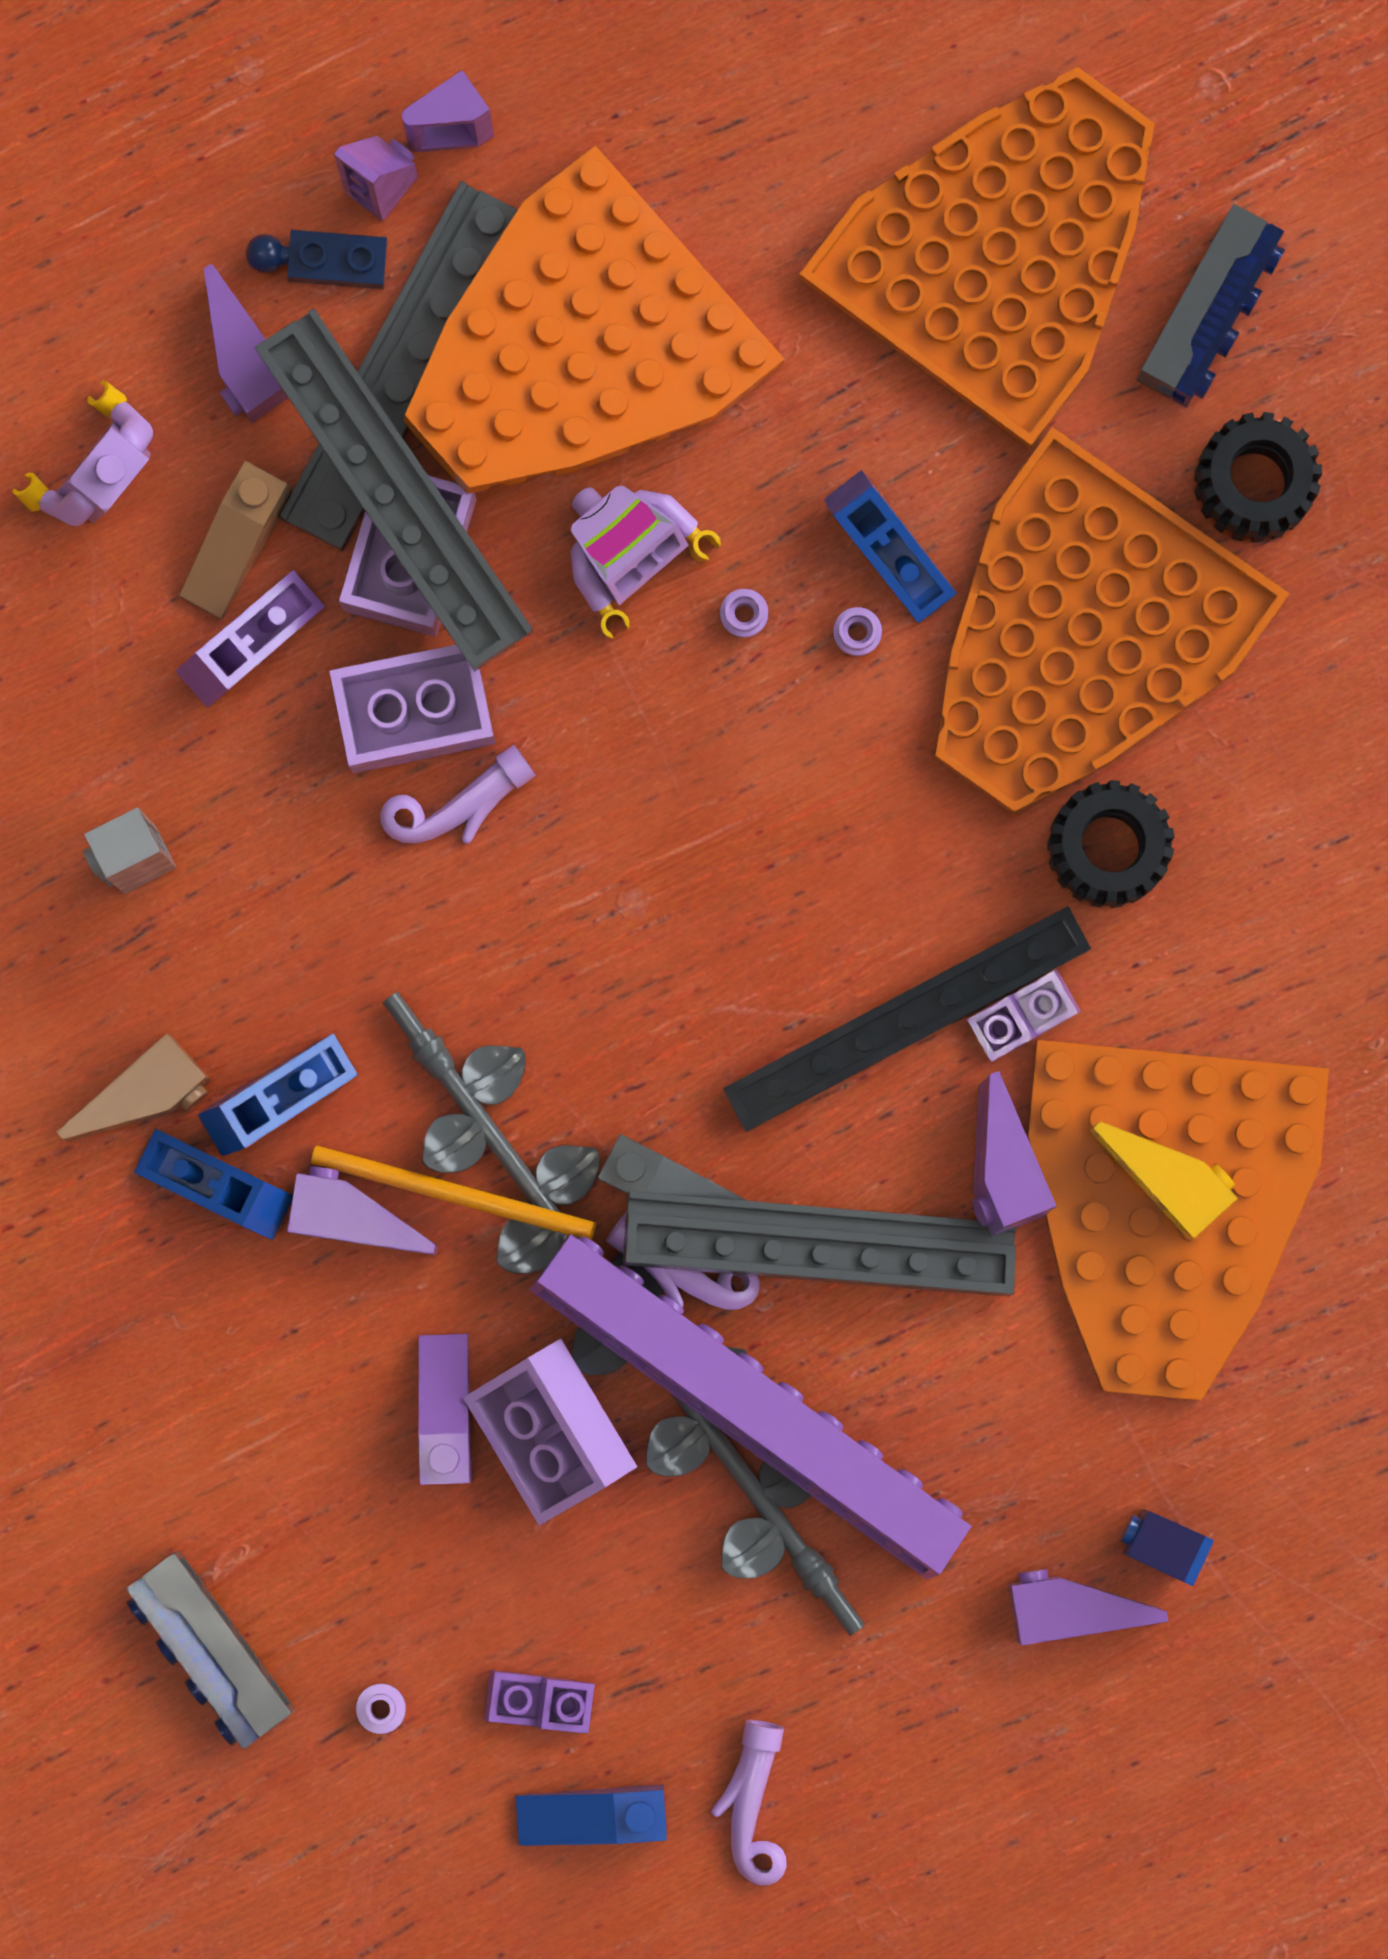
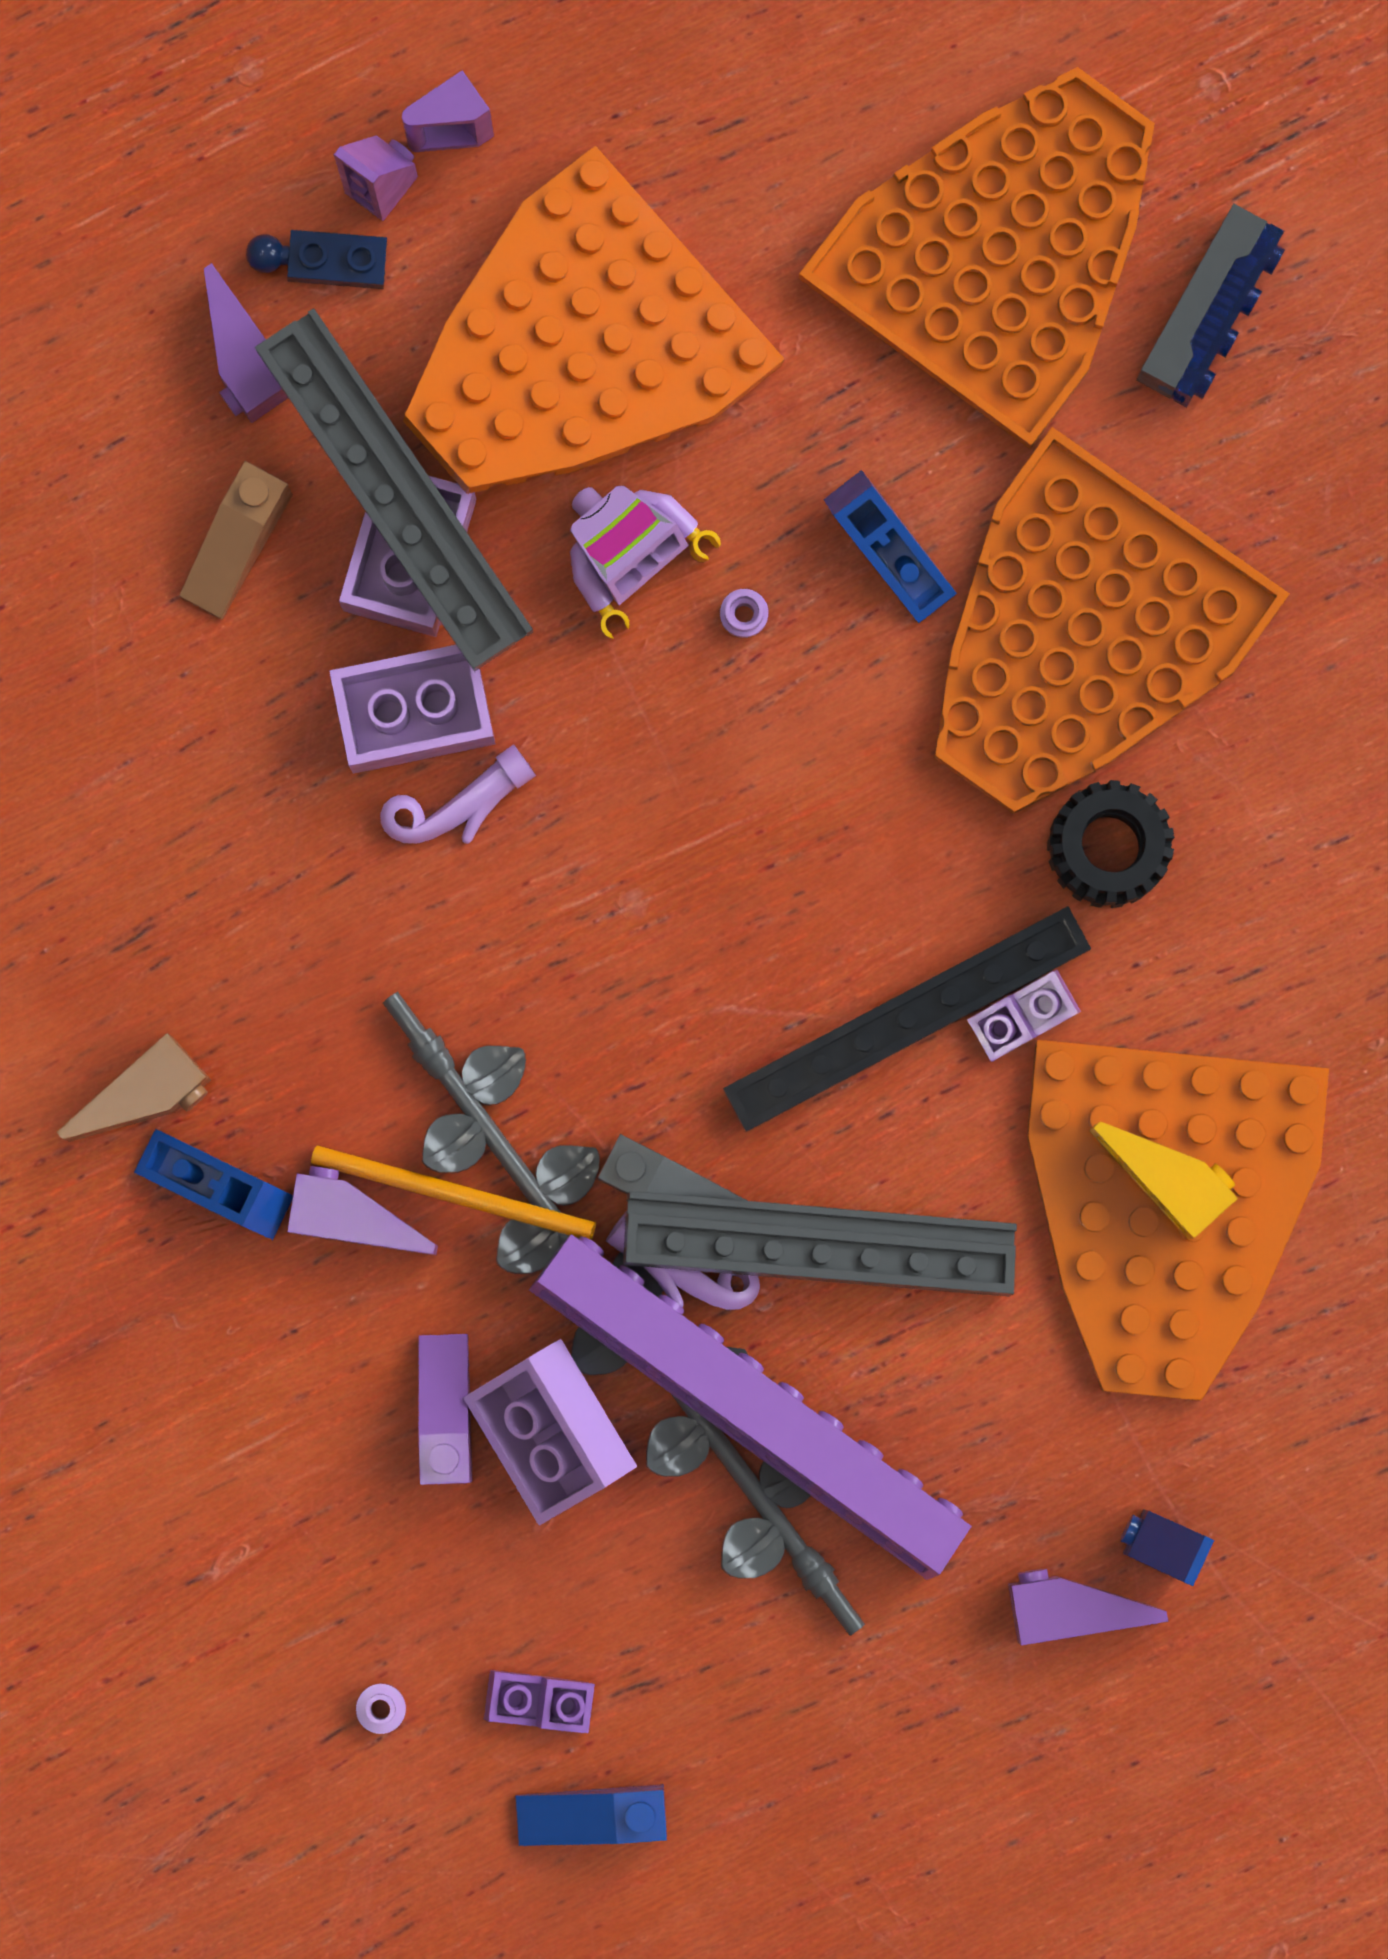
lavender torso [12,380,153,526] -> none
light grey brick [82,807,177,894] -> none
piece [126,1551,296,1750] -> none
medium lavender slope [176,570,325,708] -> none
blue slope [197,1033,358,1156] -> none
dark grey plate [280,181,517,552] -> none
lavender plant [711,1720,787,1886] -> none
lavender plate [833,607,882,656] -> none
medium lavender slope [973,1071,1057,1237] -> none
black tyre [1194,412,1322,543] -> none

